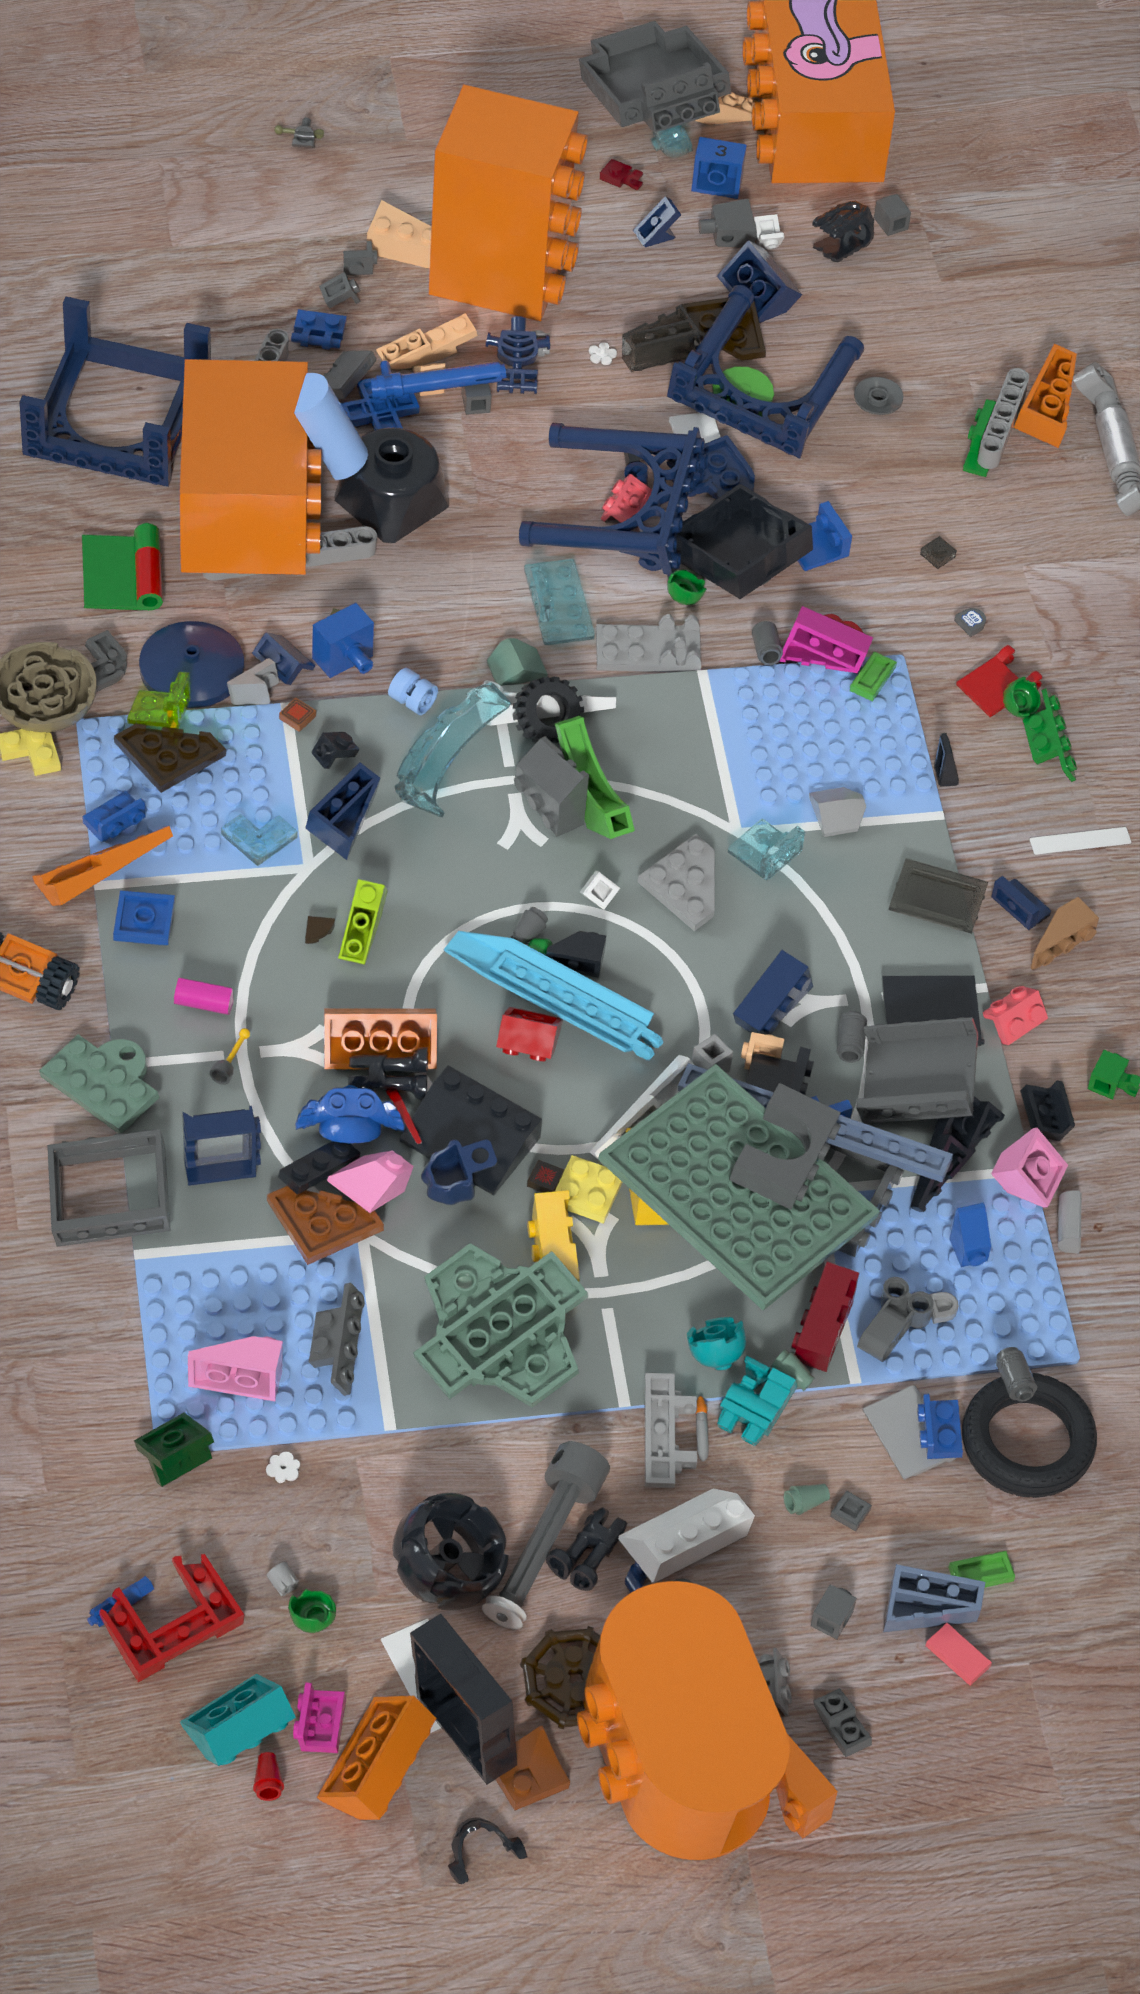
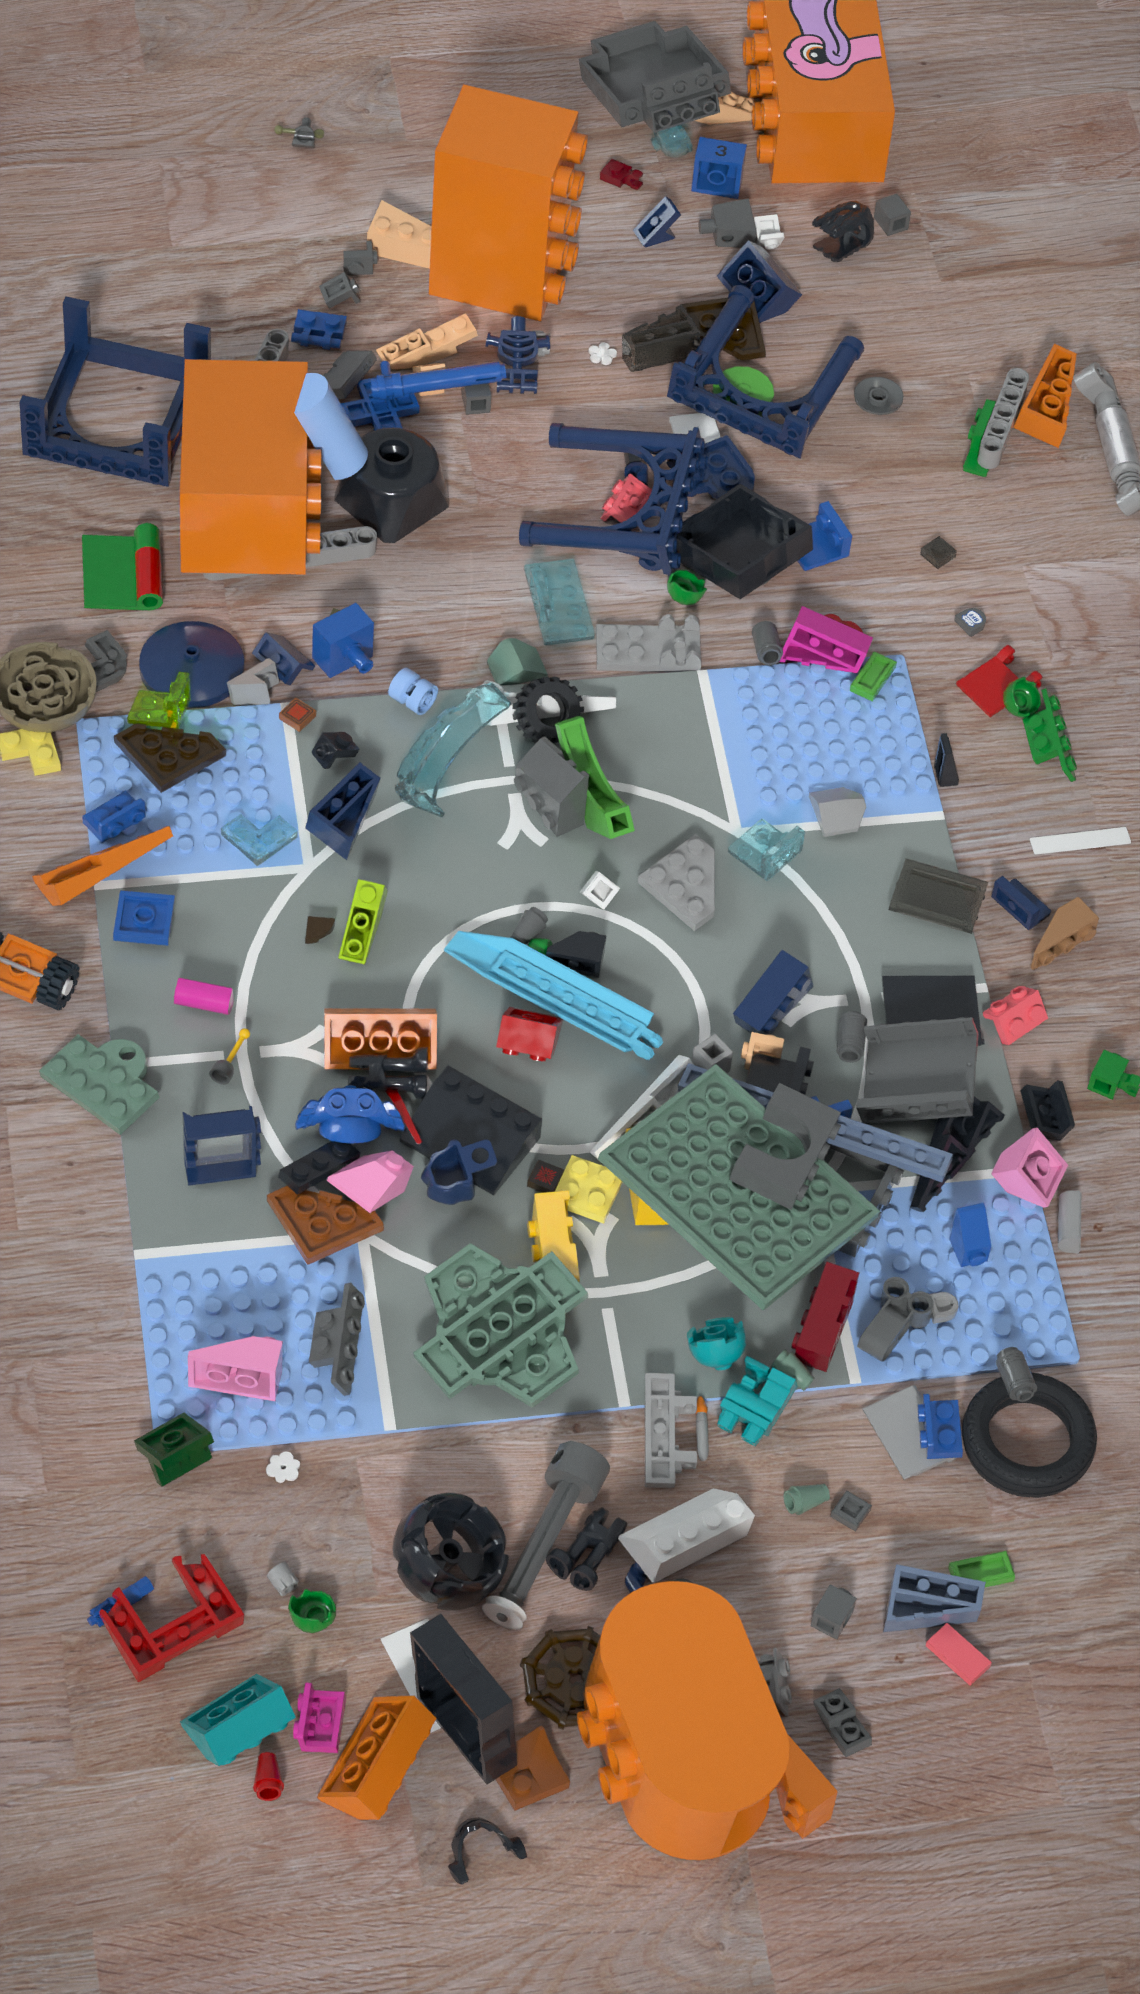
dark grey window [47,1129,171,1247] -> none

